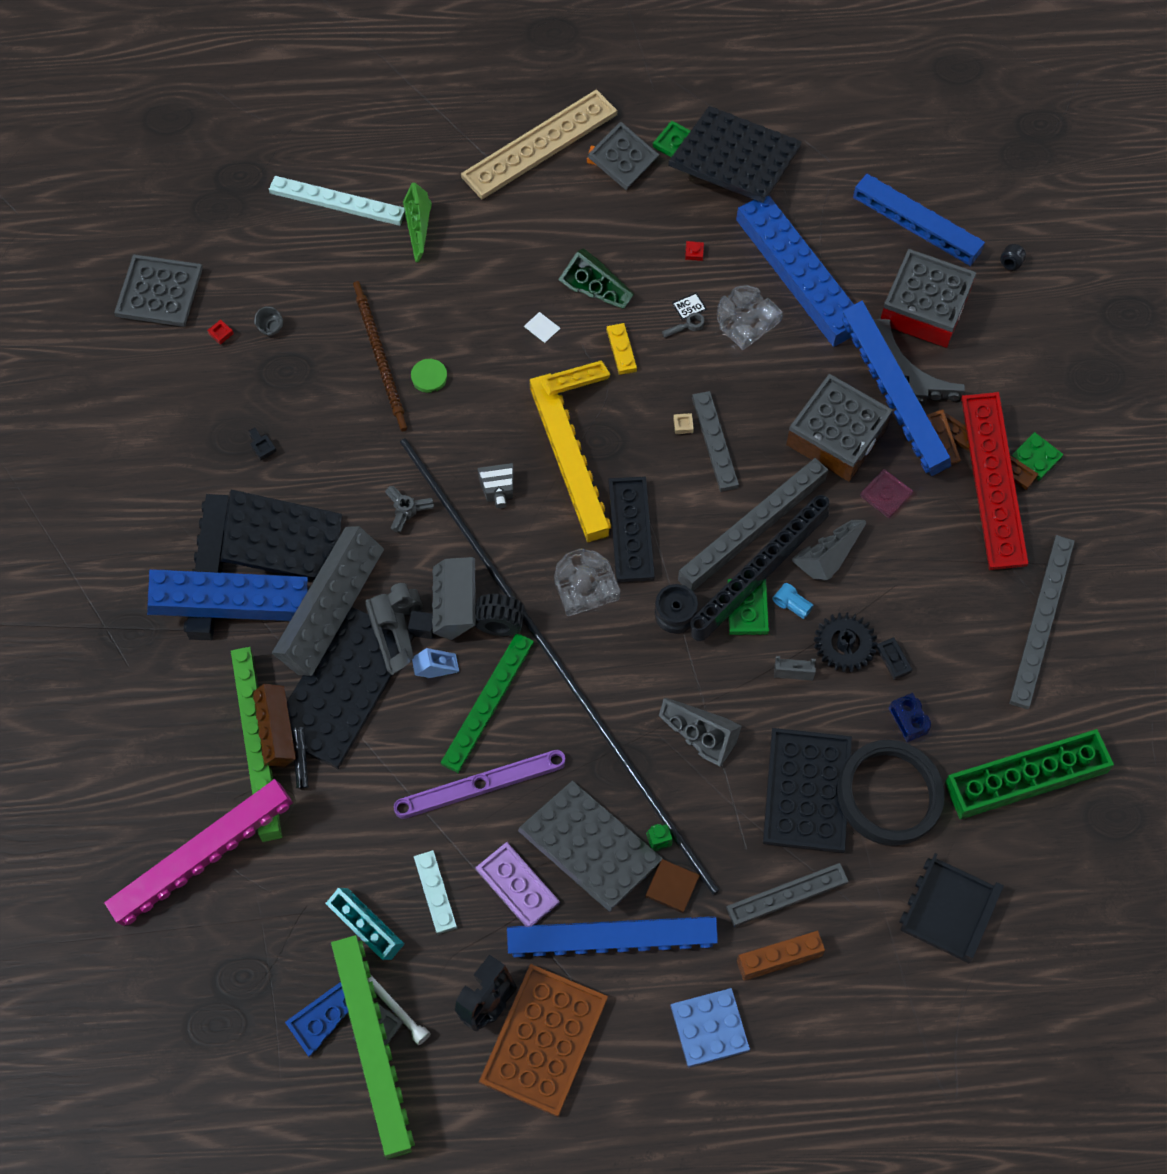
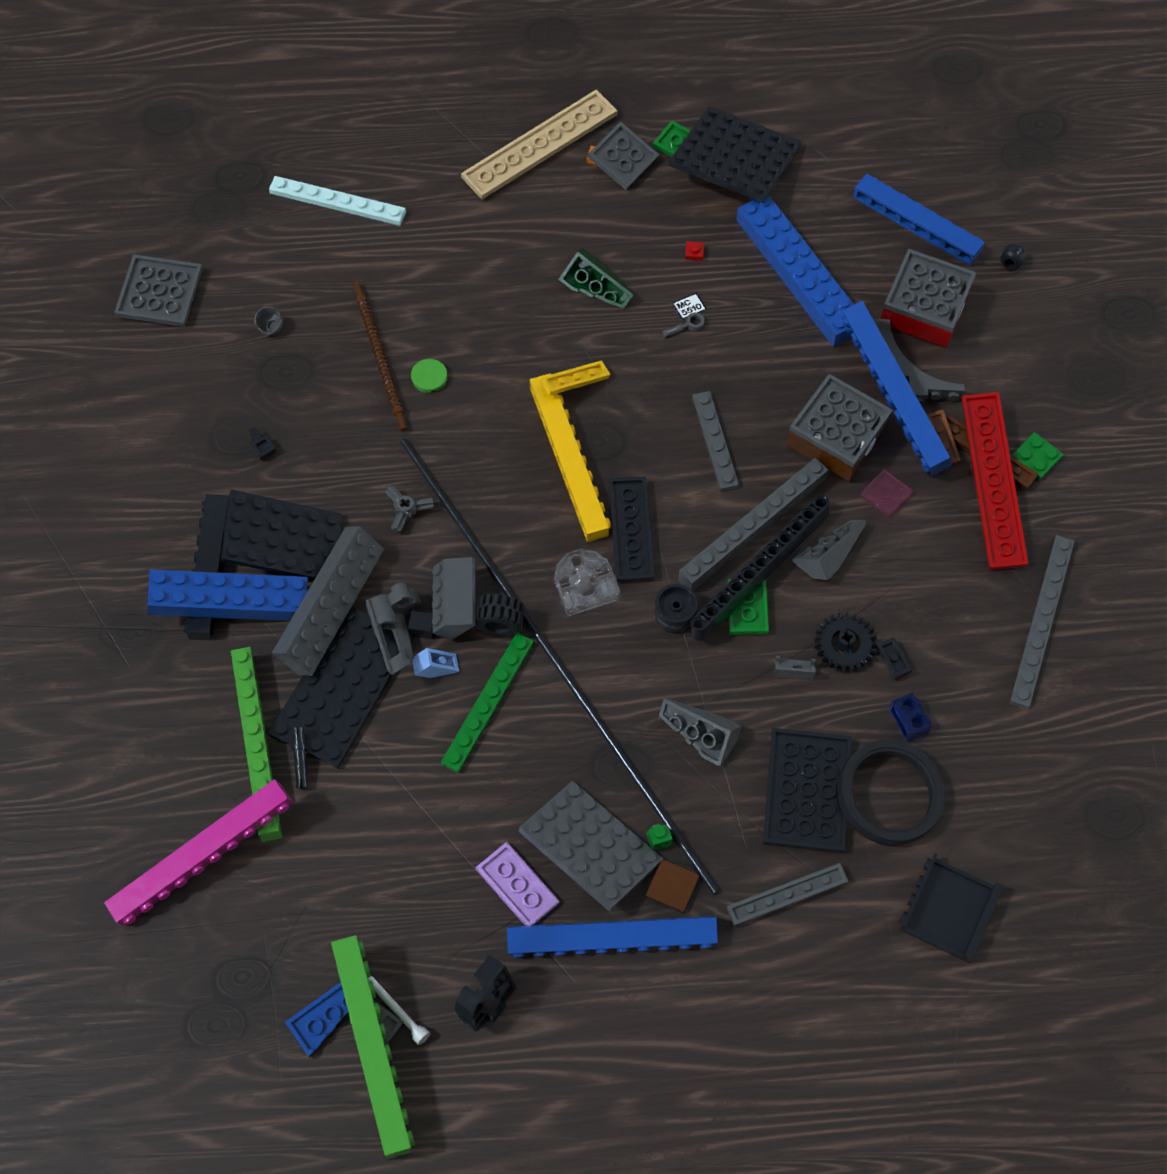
red plate [207,320,234,345] -> none
reddish brown brick [253,684,296,767] -> none
teal brick [325,888,404,960] -> none
medium lavender beam [394,750,565,819] -> none
bright green wedge [403,183,432,262] -> none
light aqua plate [414,851,457,935] -> none
dark grey torso [478,463,514,509] -> none
dark orange plate [479,964,608,1117] -> none
white sticker [524,312,560,343] -> none
yellow plate [607,323,637,375] -> none
medium blue plate [671,988,750,1068] -> none
tan plate [673,413,694,434] -> none
clear connector [717,285,783,350] -> none
dark orange brick [737,931,825,981] -> none
dark azure piece [773,583,814,619] -> none
green brick [945,729,1114,820] -> none

